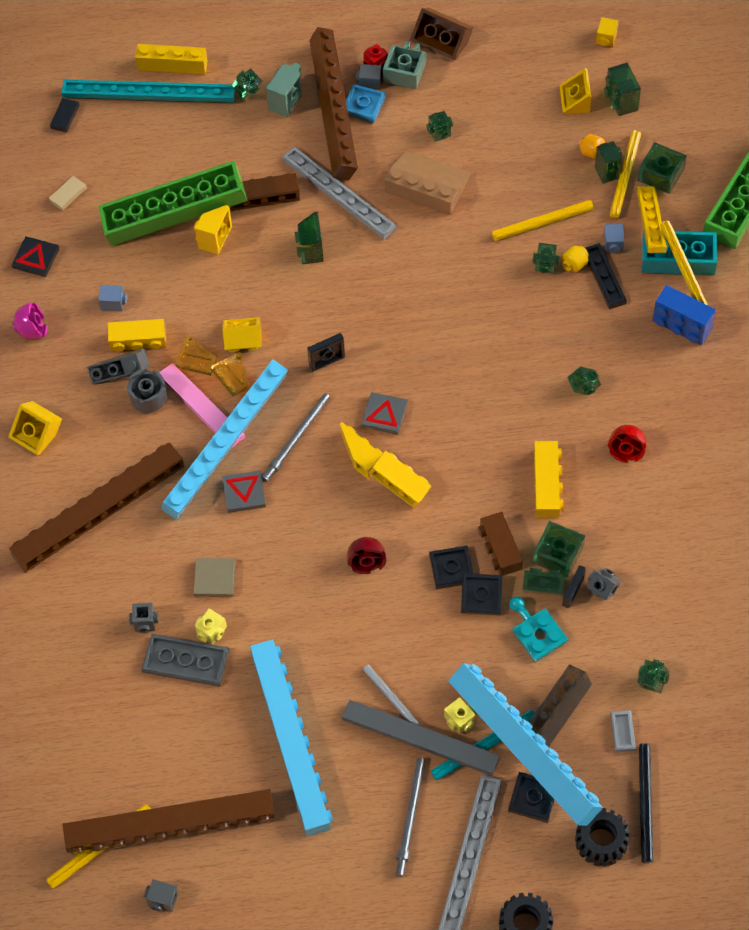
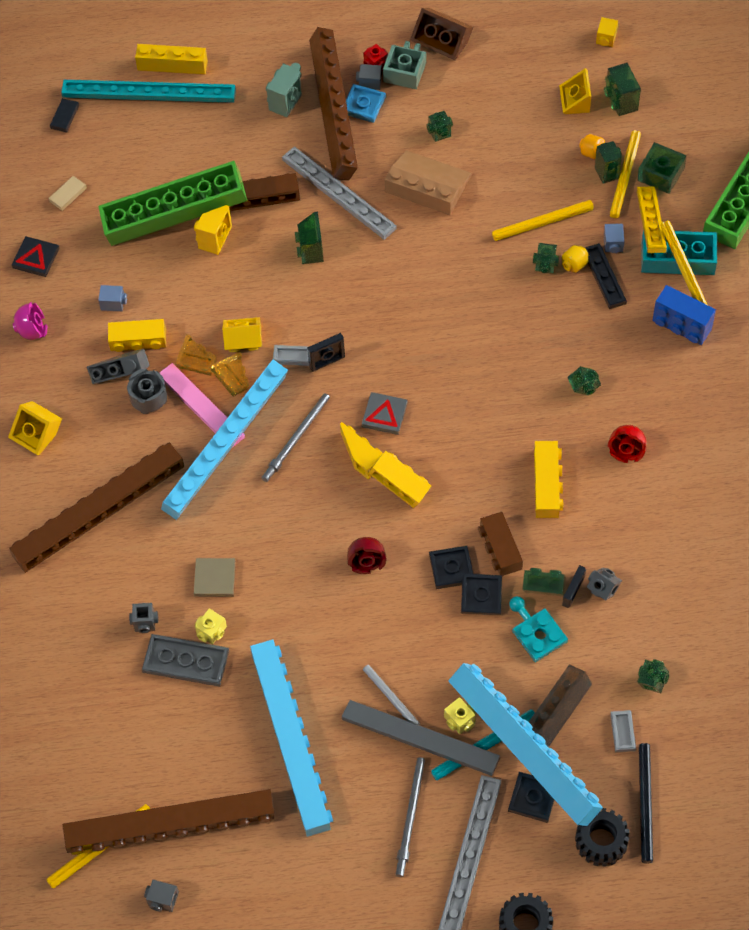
dark grey tile [222,471,266,513] -> none
clear green brick [231,68,262,99] -> none
clear green brick [532,521,585,578] -> none
none -> light grey tile [273,345,309,366]

